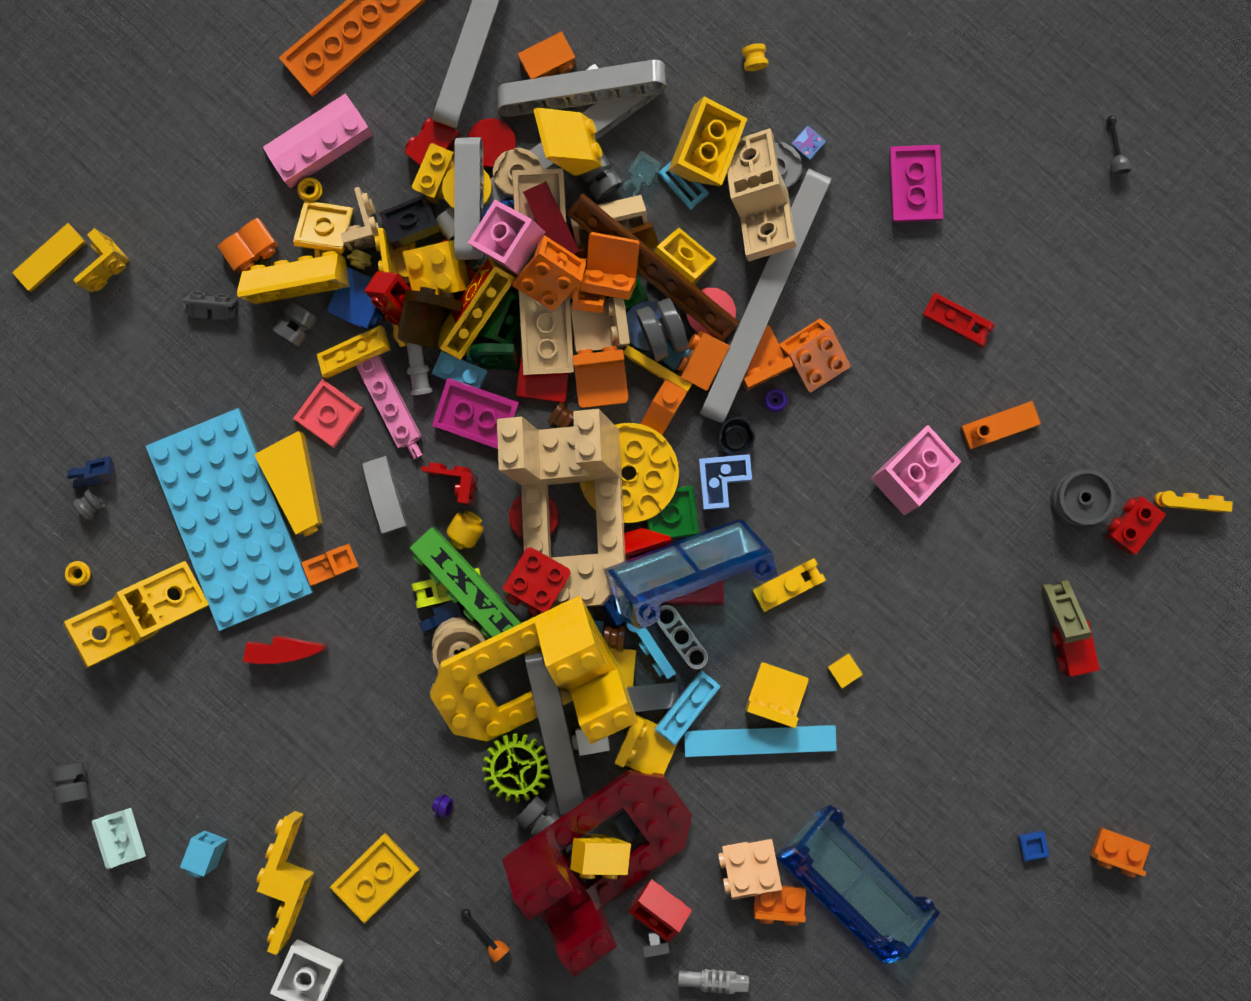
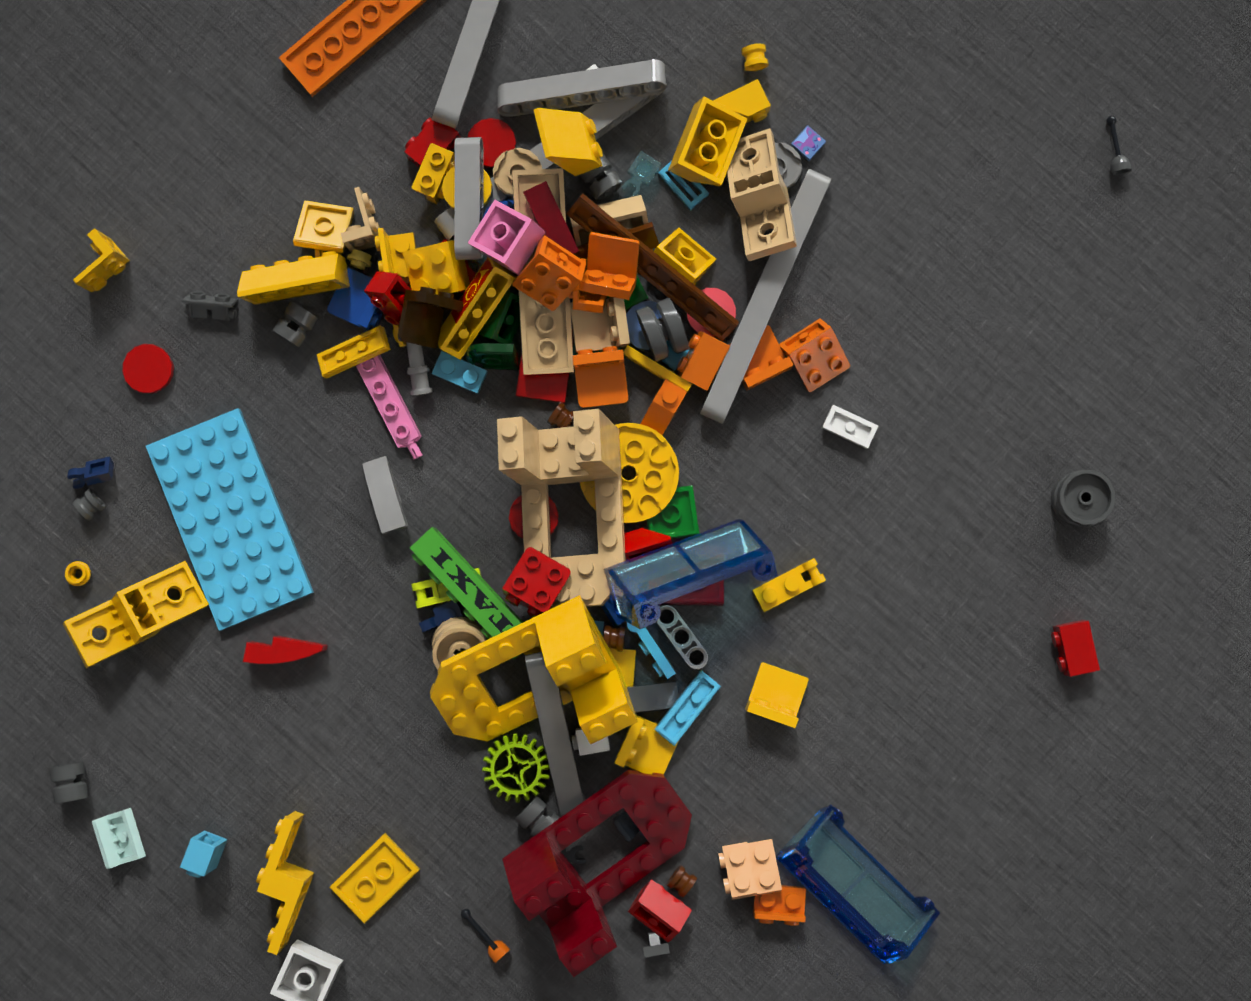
yellow tile [12,223,87,292] -> none
orange brick [217,218,278,274] -> none
yellow slope [254,431,323,537] -> none
bright pink slope [263,93,373,189] -> none
coral tile [293,379,364,449] -> none
yellow plate [297,177,323,202] -> none
orange slope [301,544,359,586] -> none
black plate [379,195,440,250] -> none
red bracket [421,462,477,506] -> none
dark pink plate [432,378,519,449] -> none
dark purple plate [432,794,453,819] -> none
yellow head [446,511,484,550] -> none
orange brick [518,31,576,79] -> none
yellow brick [570,834,631,879] -> none
light grey hinge [678,969,749,994] -> none
medium azure tile [684,725,837,757] -> none
light blue brick [698,454,752,511] -> none
black hair [717,417,756,456] -> none
dark purple plate [763,388,788,413] -> none
yellow tile [827,653,863,688] -> none
bright pink slope [870,425,961,515] -> none
dark pink plate [889,145,944,223] -> none
red plate [921,292,995,348] -> none
orange piece [960,401,1041,450] -> none
blue tile [1018,831,1050,862] -> none
olive plate [1042,580,1091,643] -> none
orange bracket [1090,827,1151,878] -> none
red brick [1105,496,1166,555] -> none
yellow plate [1154,491,1233,513] -> none
none -> red tile [122,344,174,394]
none -> reddish brown wheel [666,865,697,898]
none -> yellow slope [713,79,771,123]
none -> white plate [822,405,878,449]

